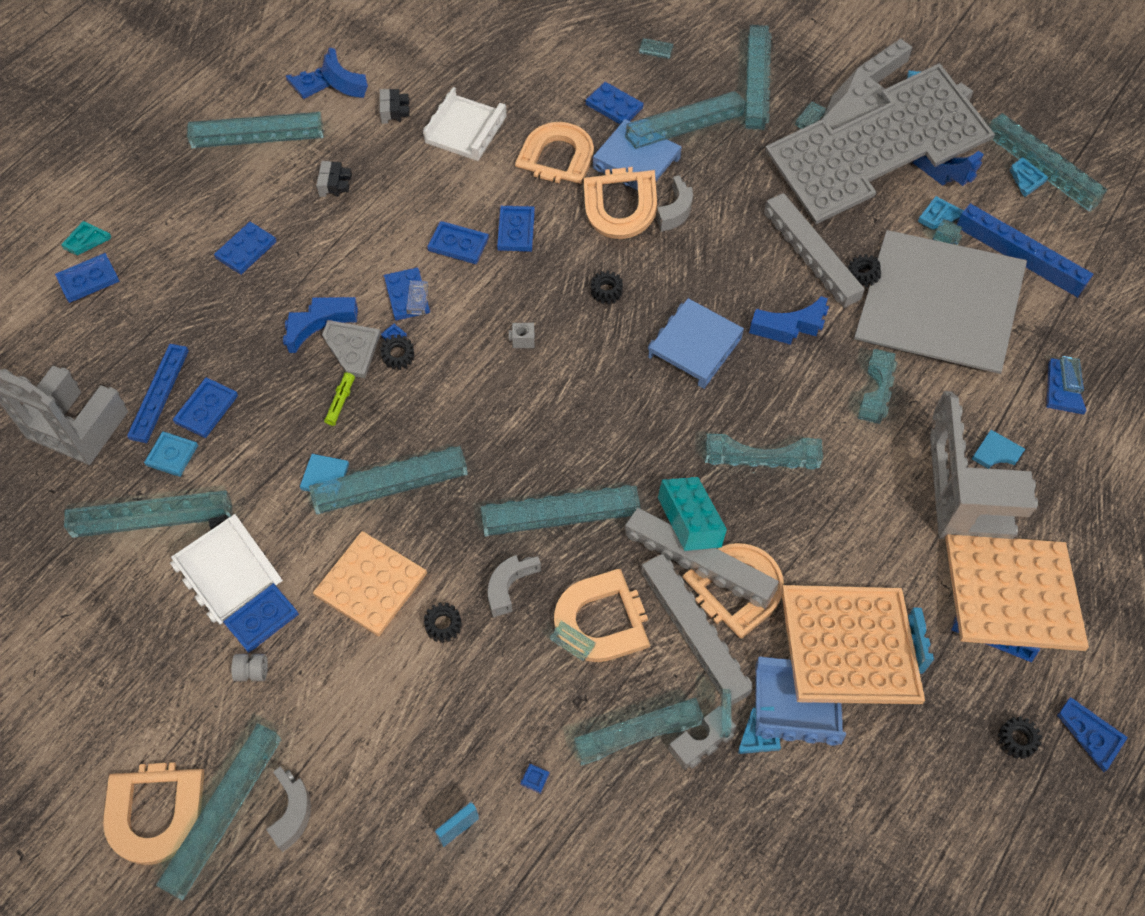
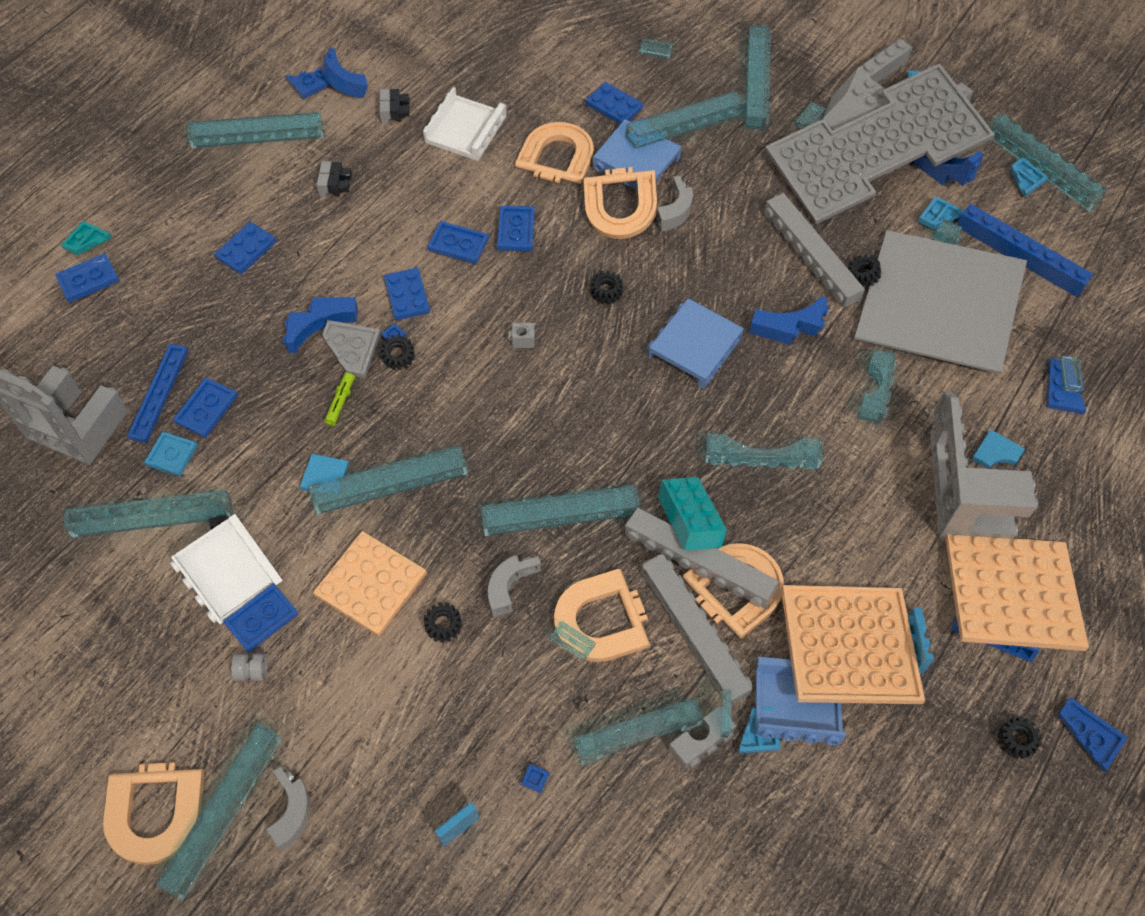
clear plate [406,281,429,315] -> none

